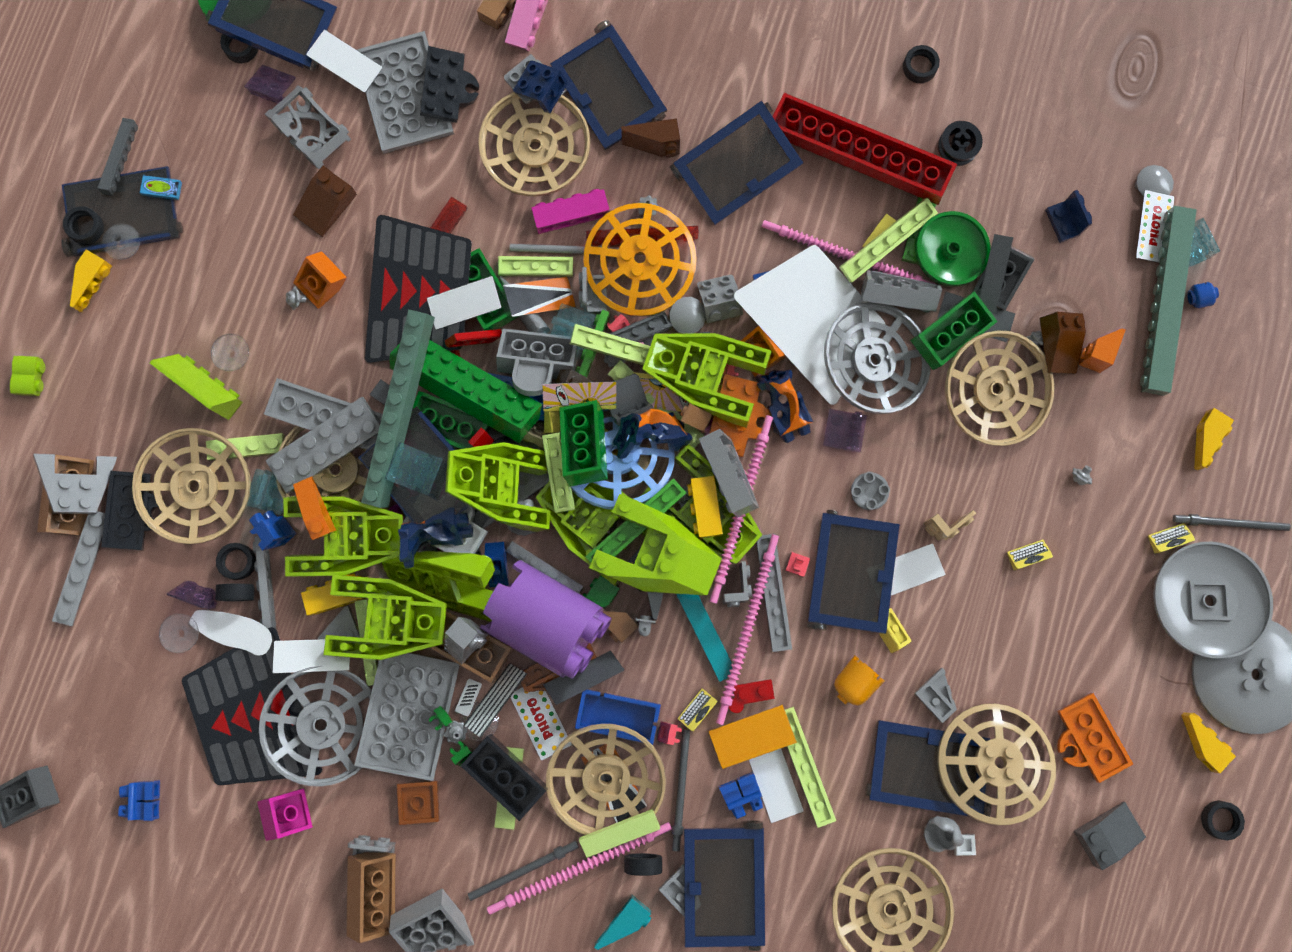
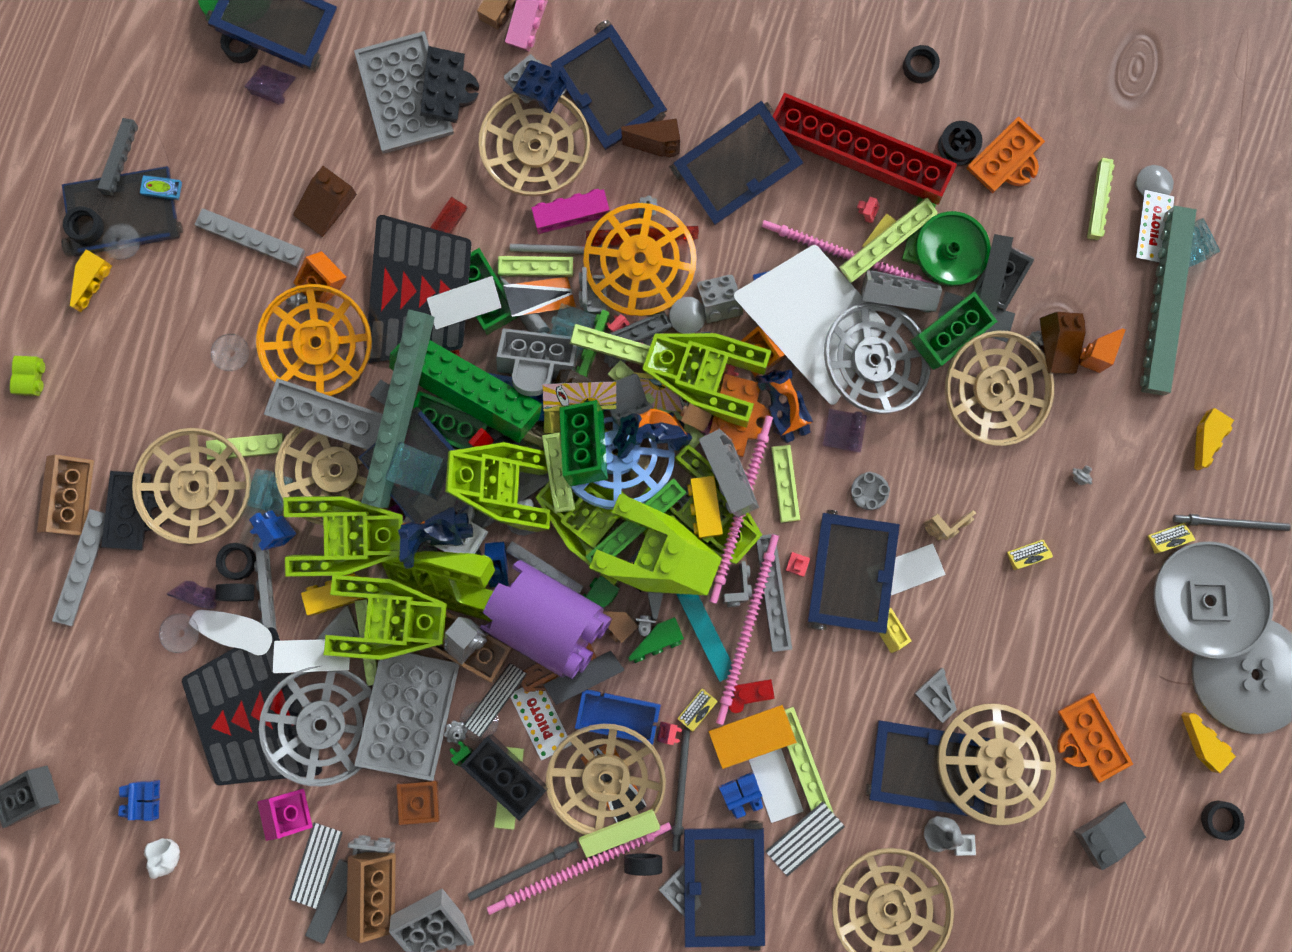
light grey wing [33,454,117,514] -> none
lime slope [150,354,243,420] -> none
light grey fence [265,85,351,169] -> none
light grey plate [265,397,380,493] -> none
orange slope [293,476,337,540] -> none
white sticker [306,30,382,92] -> none
green tile [429,706,454,731] -> none
red tile [445,329,502,348] -> none
white sticker [455,679,482,716] -> none
teal slope [594,895,651,950] -> none
light orange cylinder [834,655,885,706] -> none
dark blue bracket [1045,190,1092,243] -> none
blue head [1187,282,1219,308] -> none
none -> white hair [144,838,180,879]
none -> light grey plate [194,208,305,268]
none -> light orange dish [256,284,372,396]
none -> sticker [289,822,343,909]
none -> dark grey tile [305,859,348,944]
none -> green slope [628,617,684,663]
none -> sticker [765,801,845,877]
none -> yellowish green tile [771,445,800,523]
none -> coral tile [857,197,880,223]
none -> orange plate [966,116,1045,193]
none -> yellowish green piece [1087,158,1115,240]

